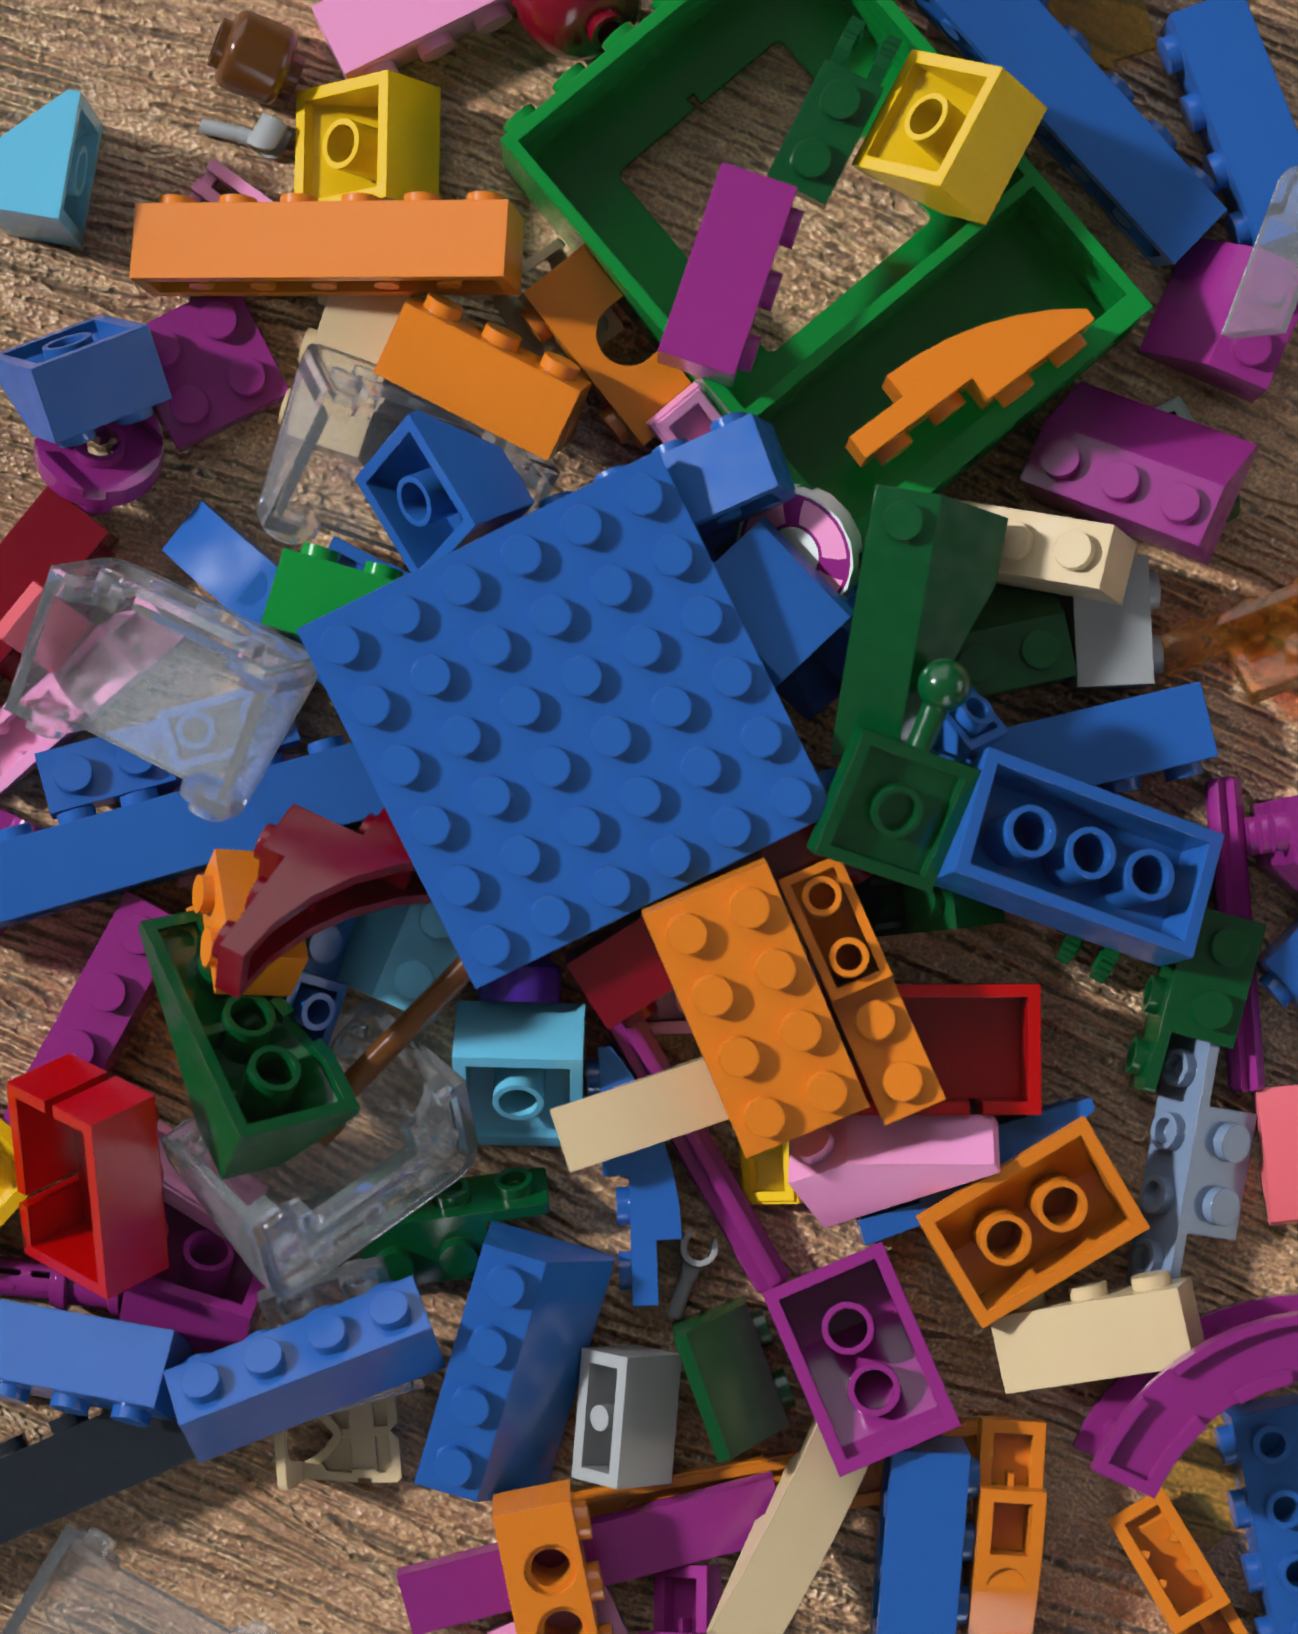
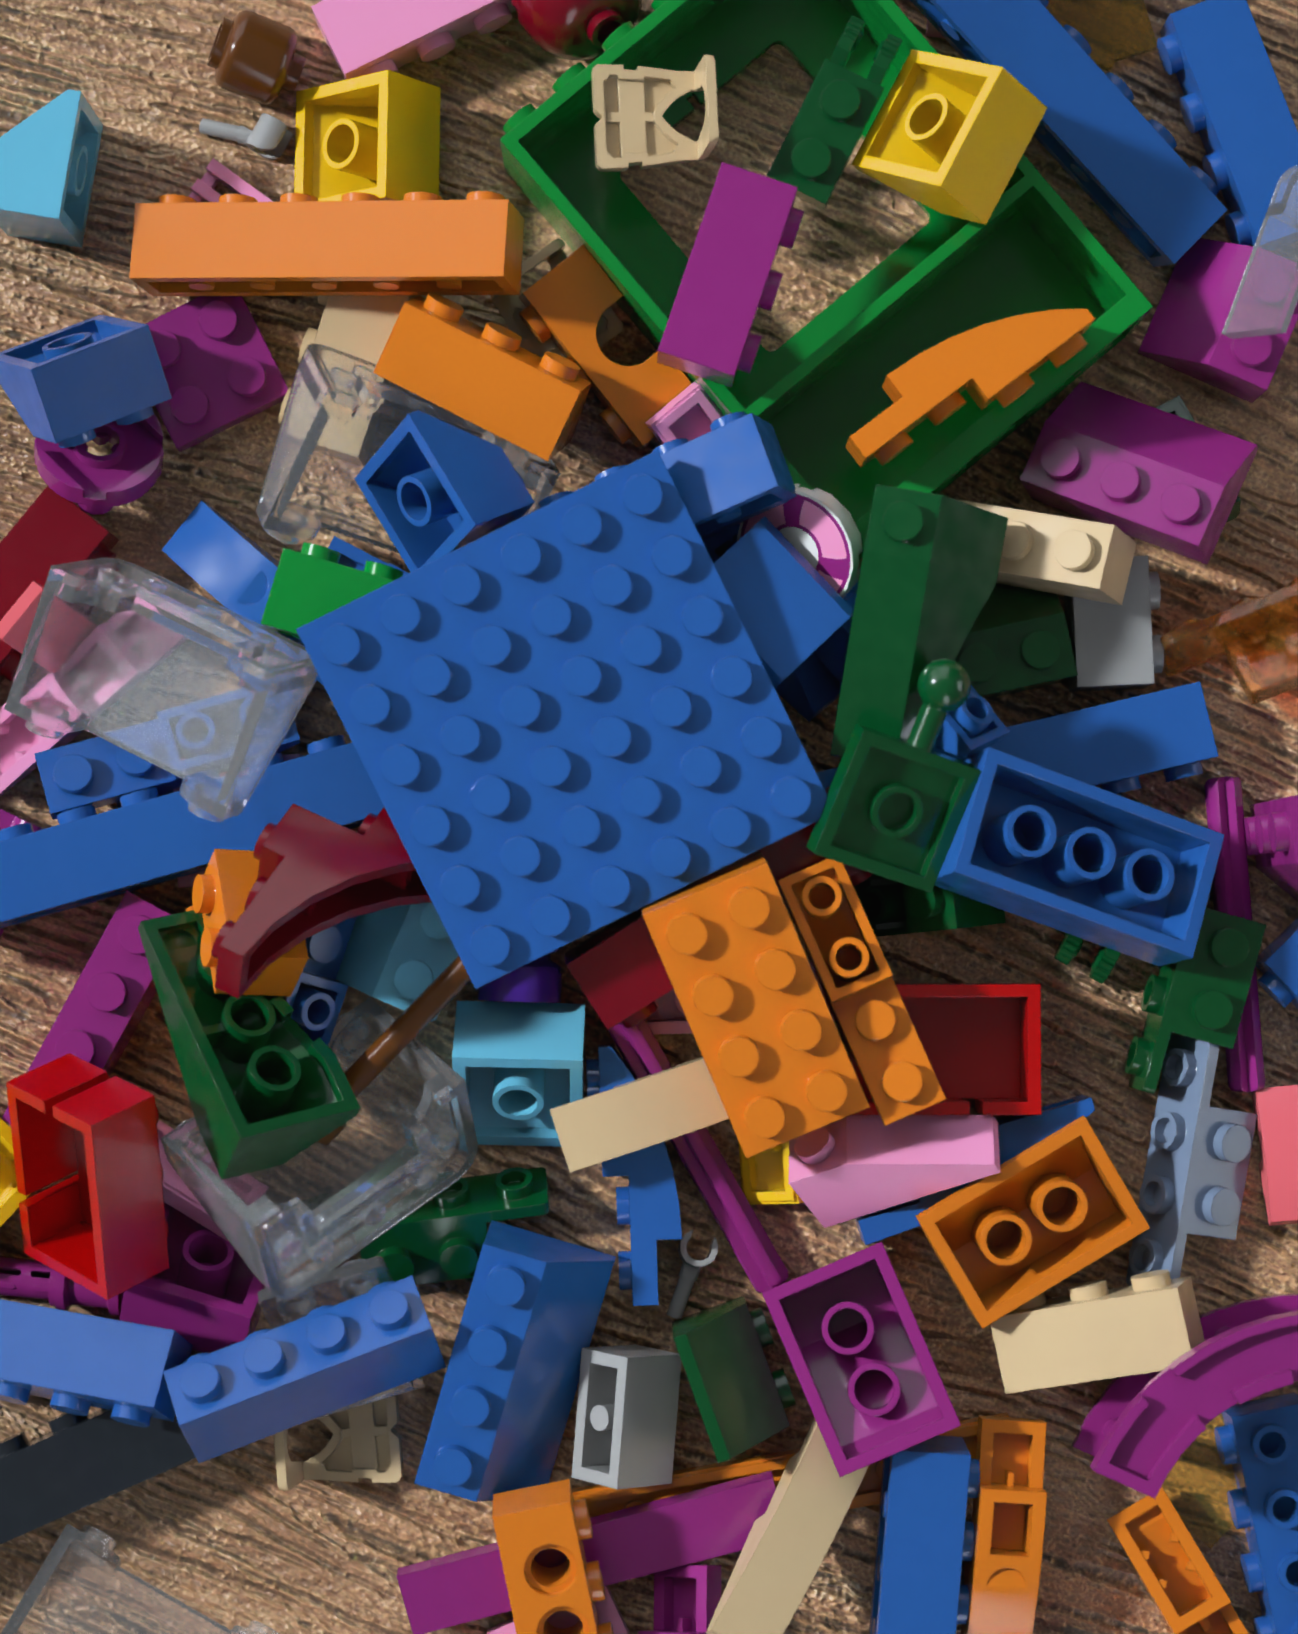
none -> tan piece [591,55,719,172]

